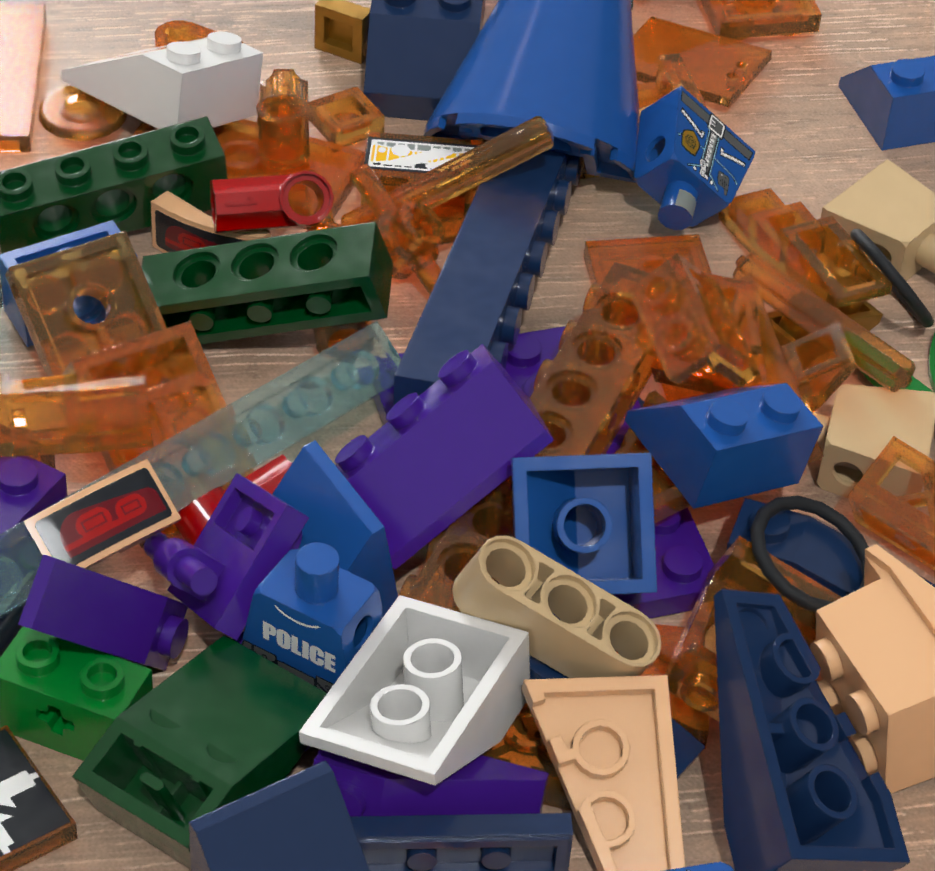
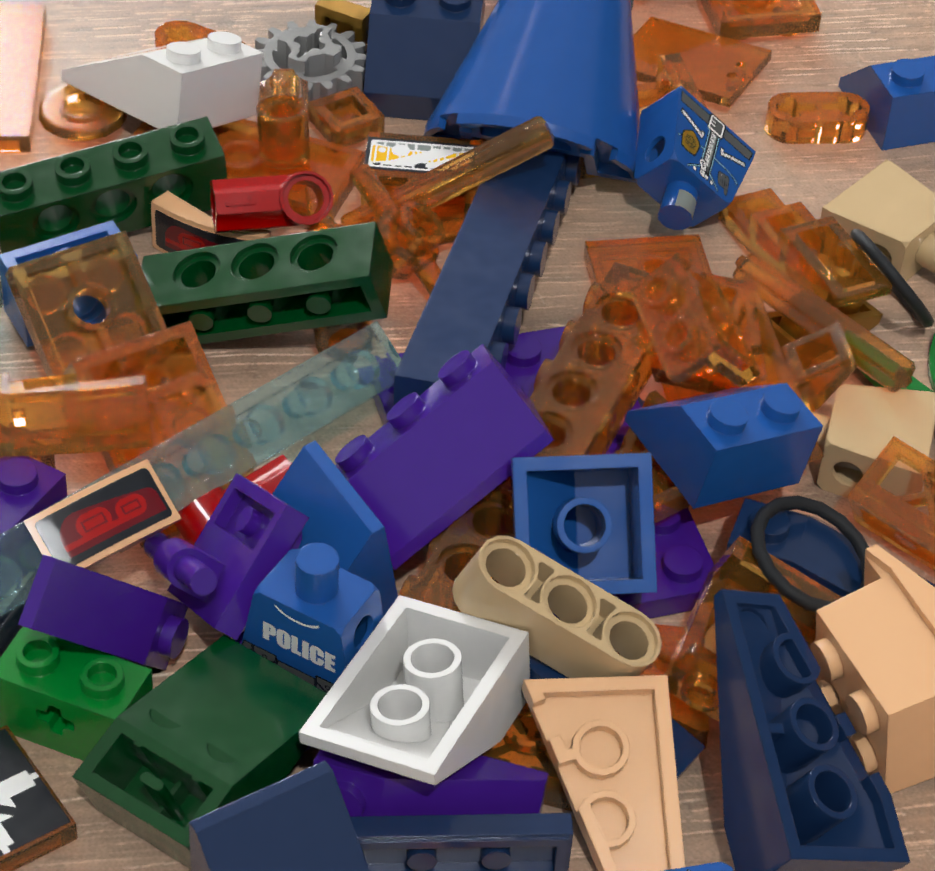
none -> light grey gear [255,20,366,111]
none -> clear orange beam [764,92,870,144]

